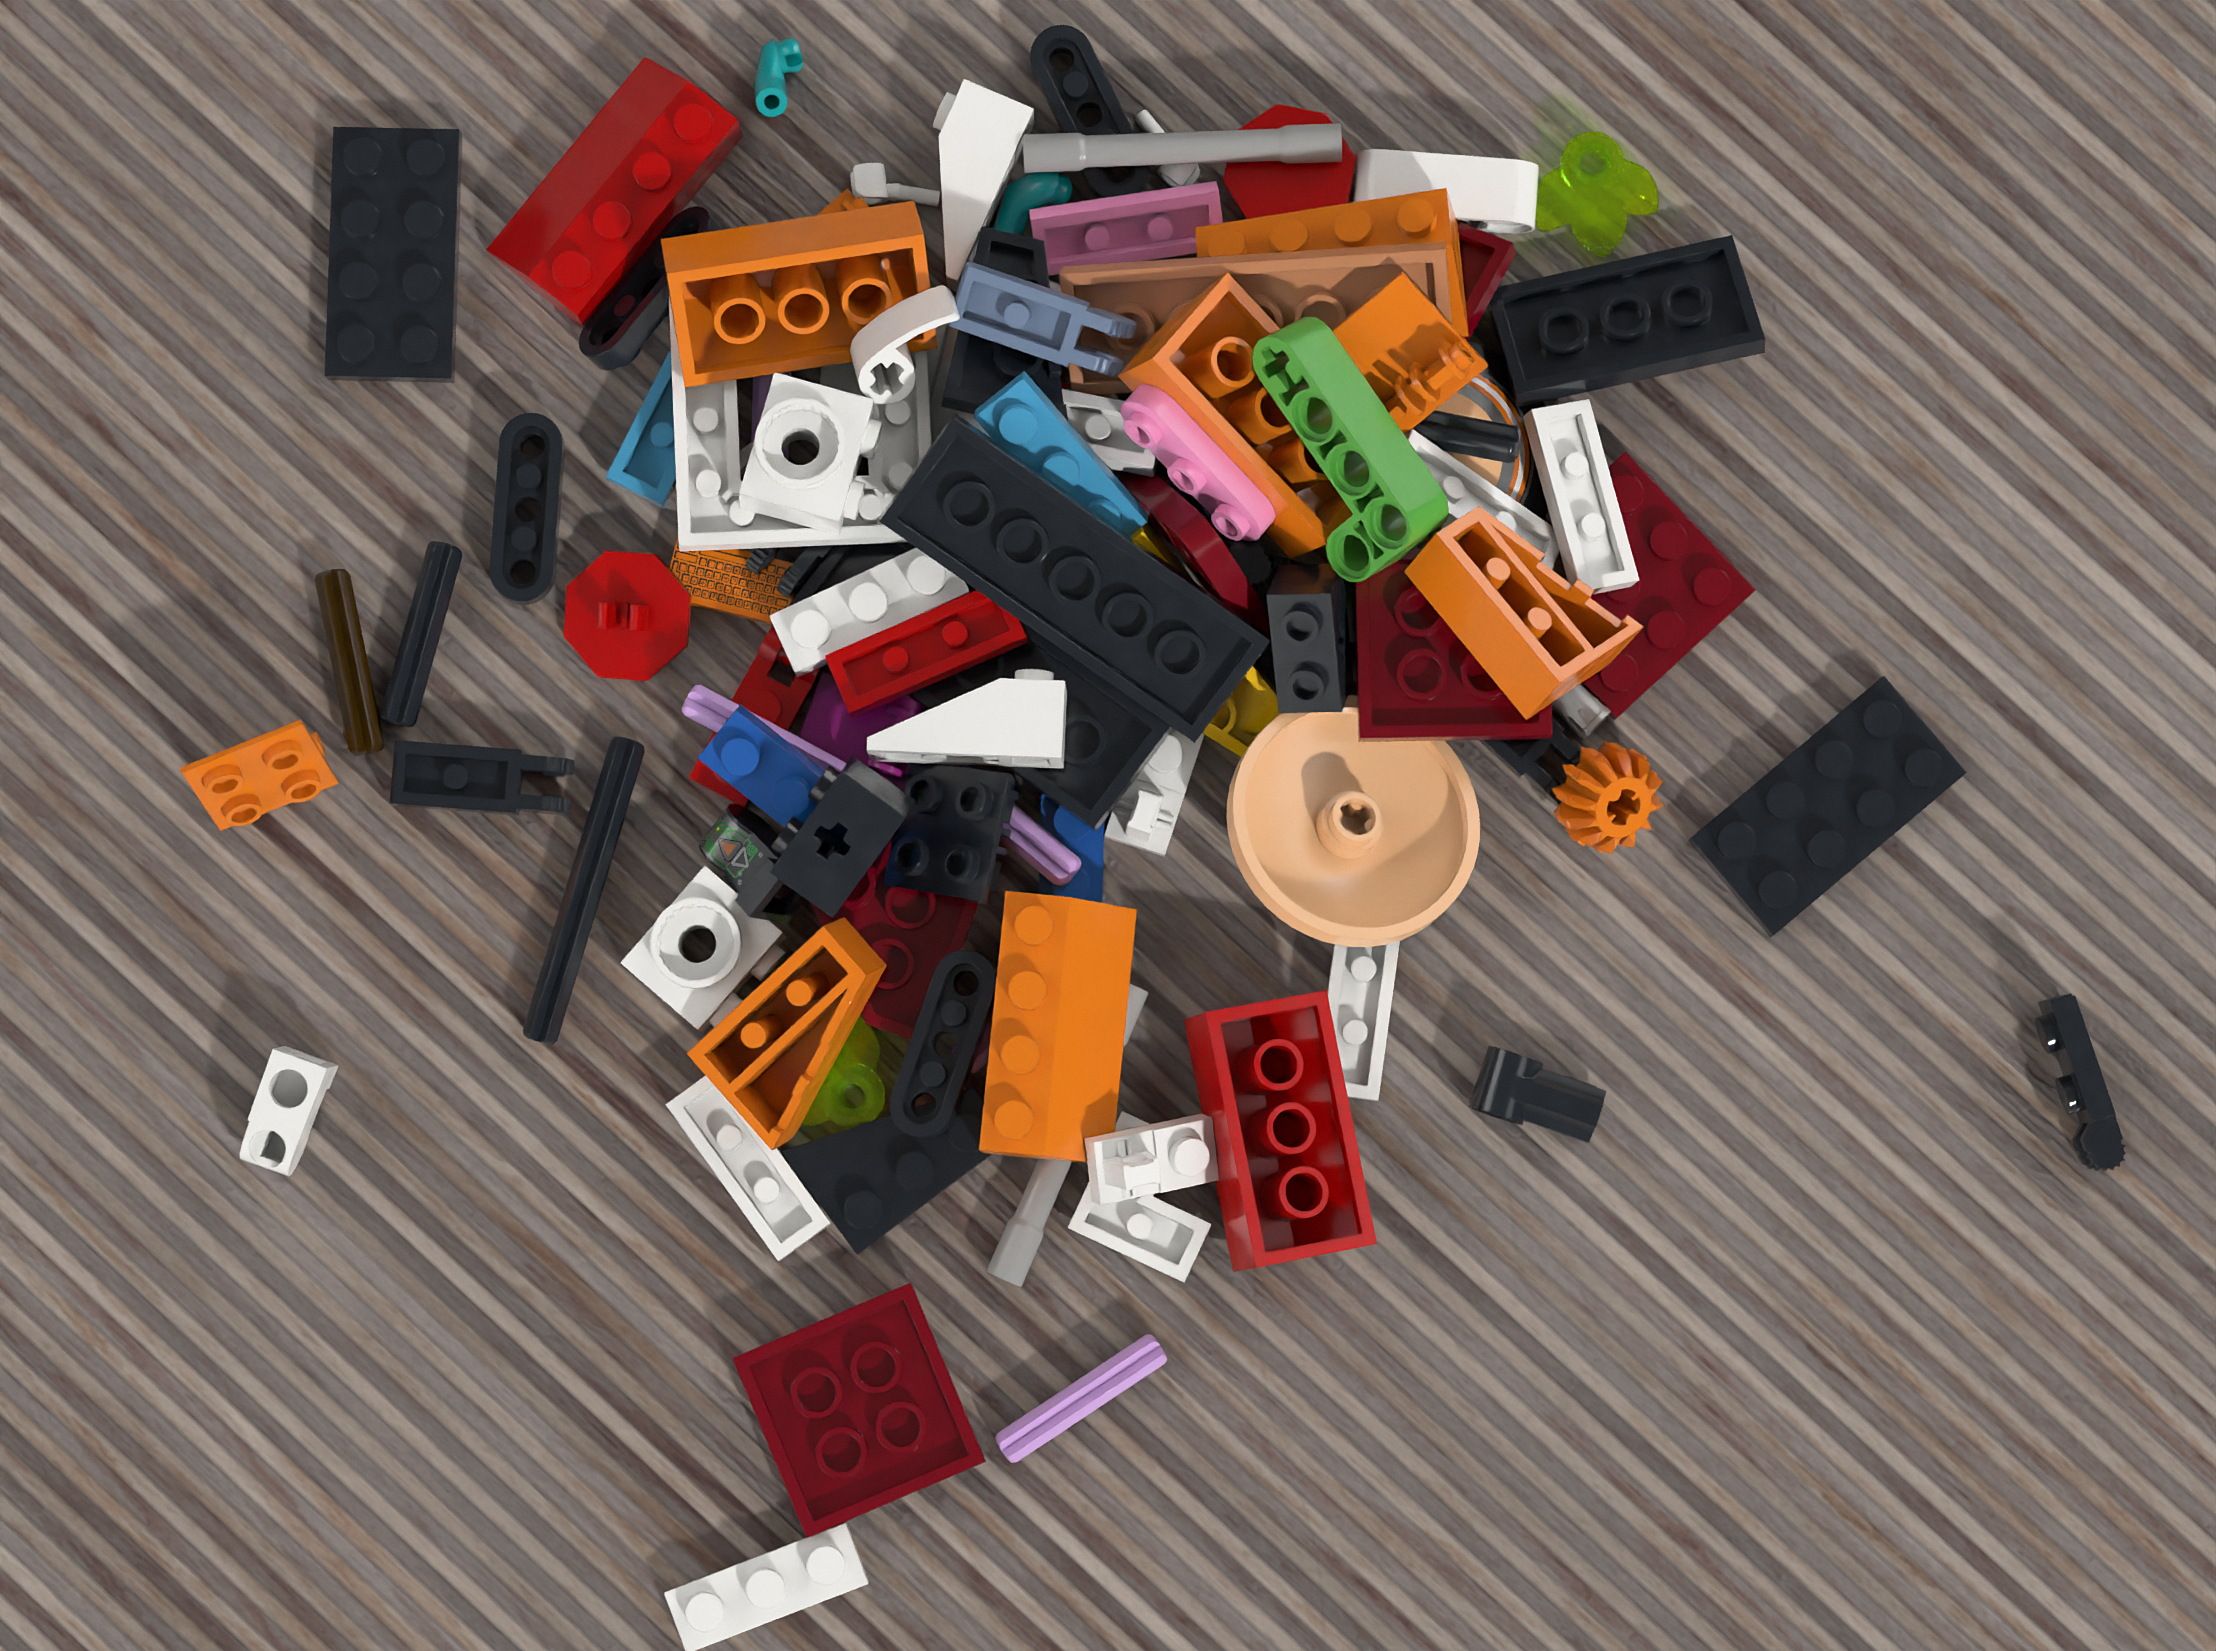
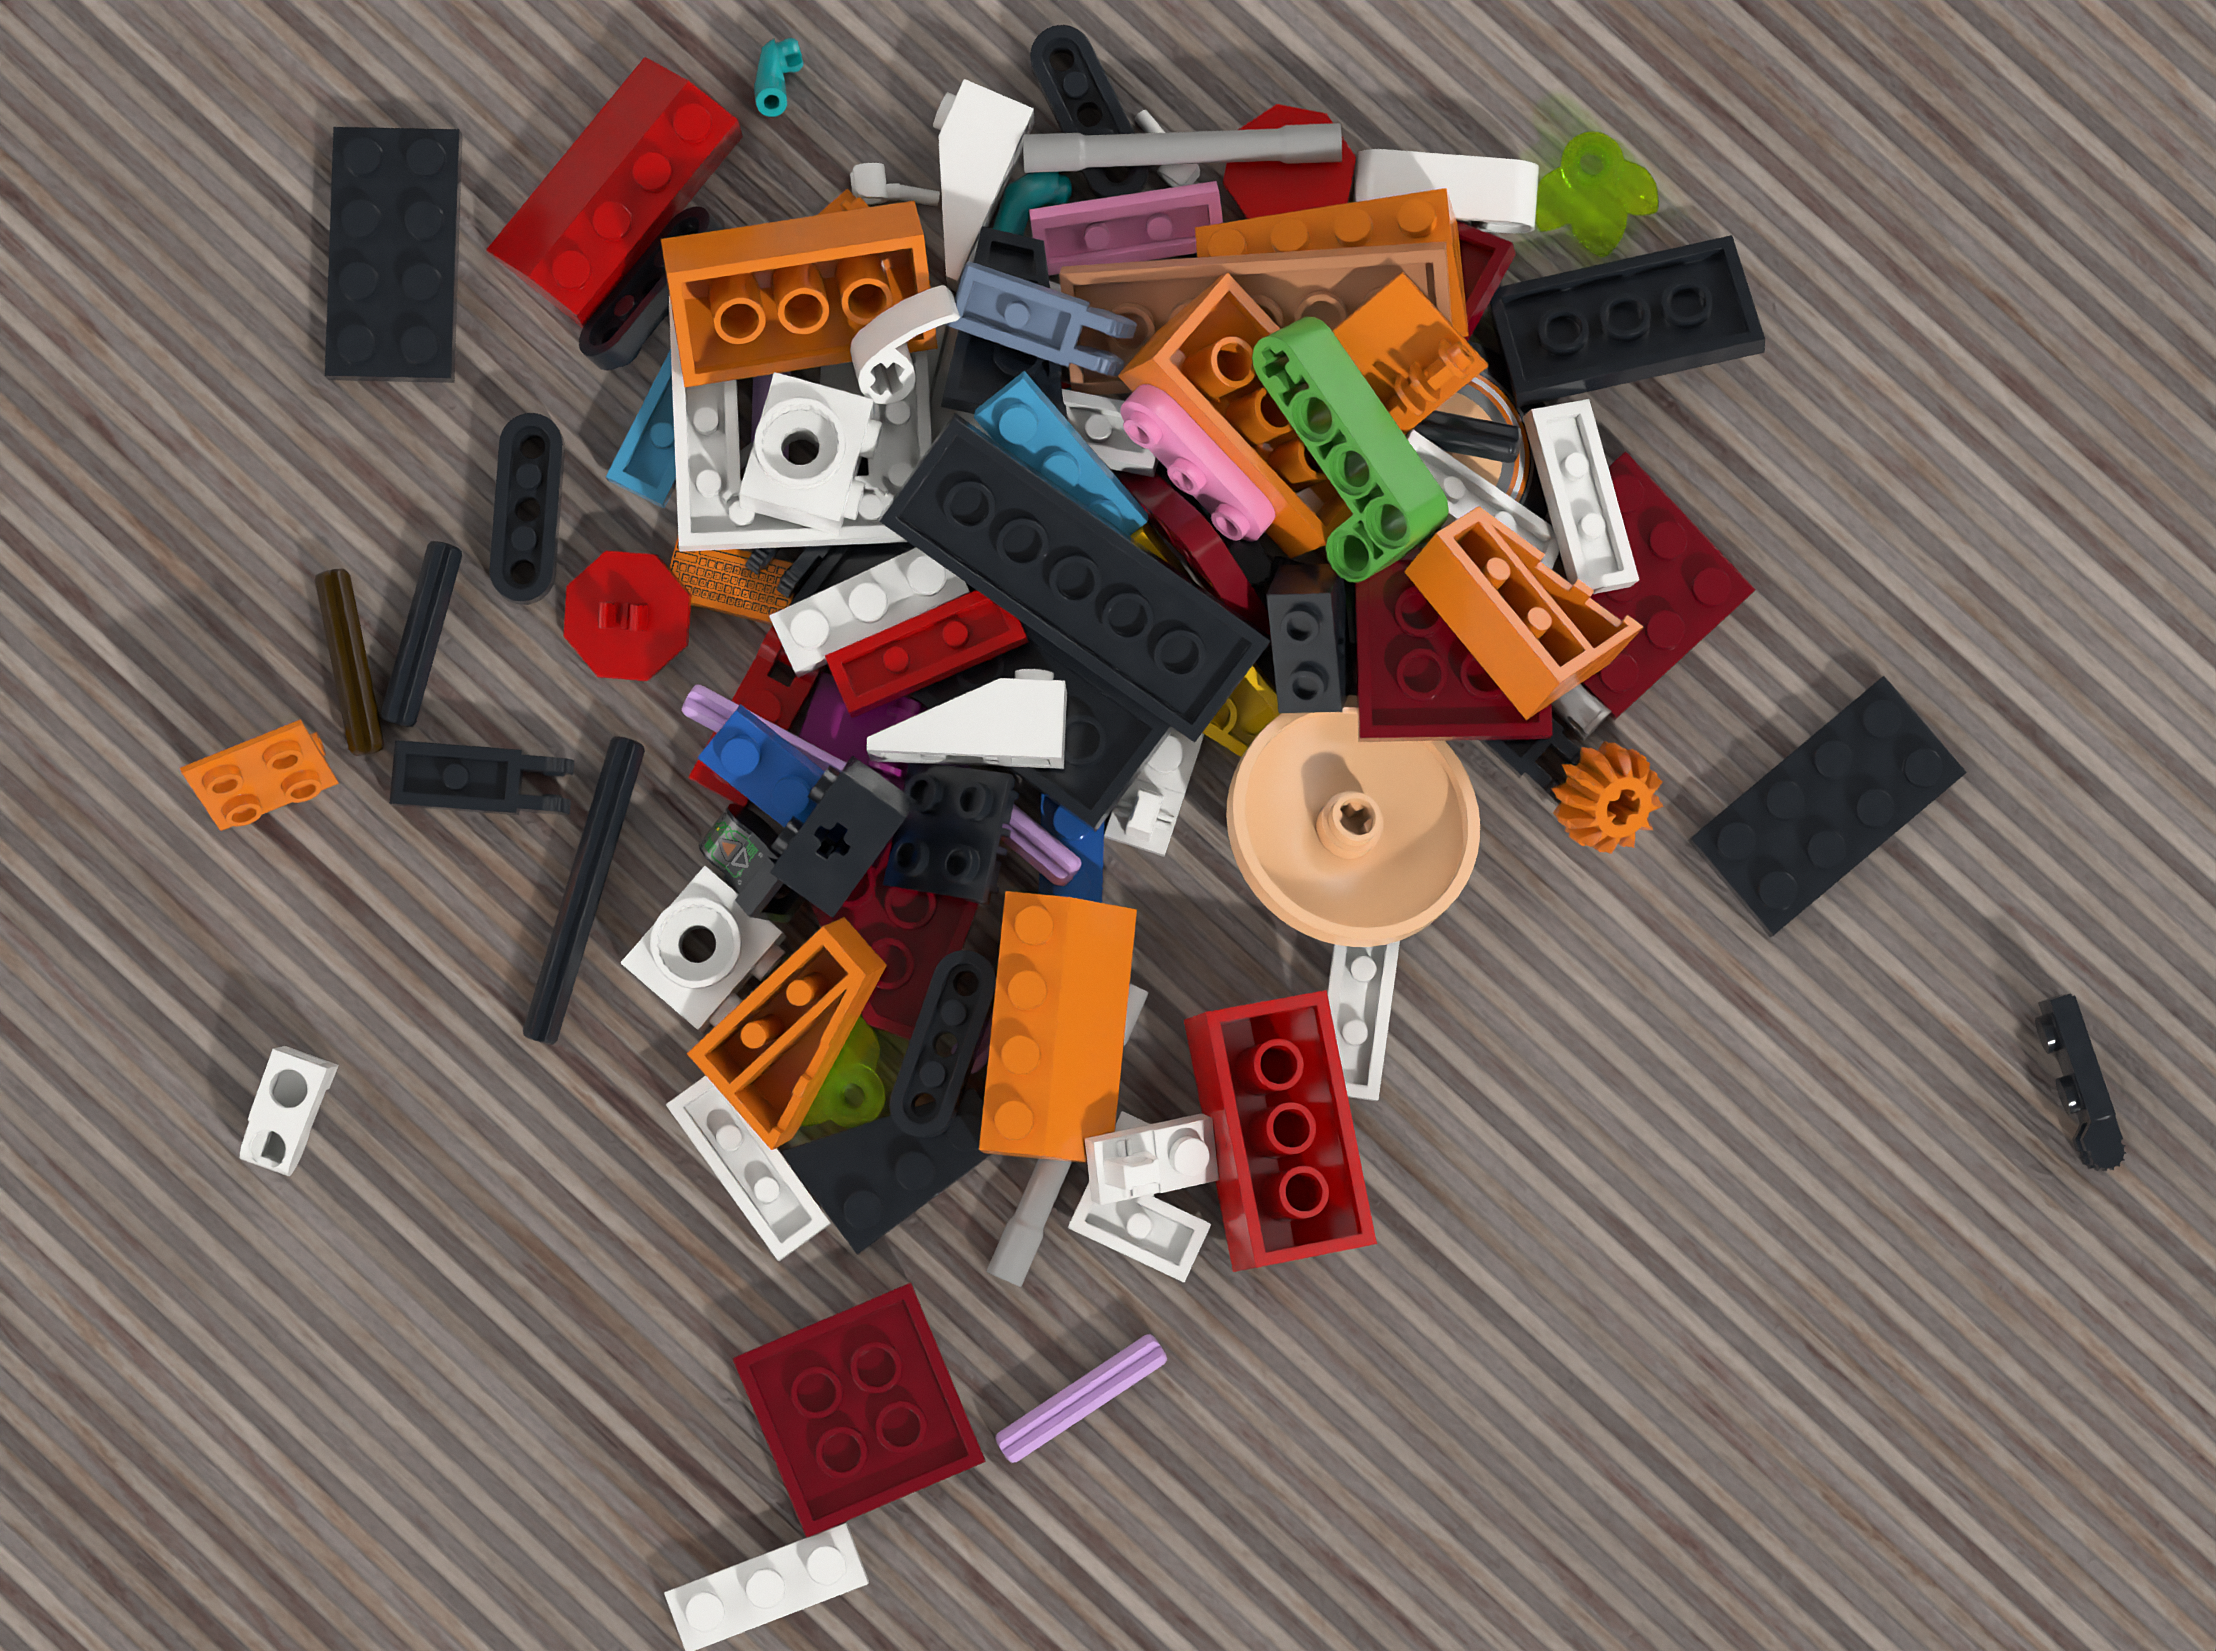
black piece [1468,1046,1606,1143] -> none

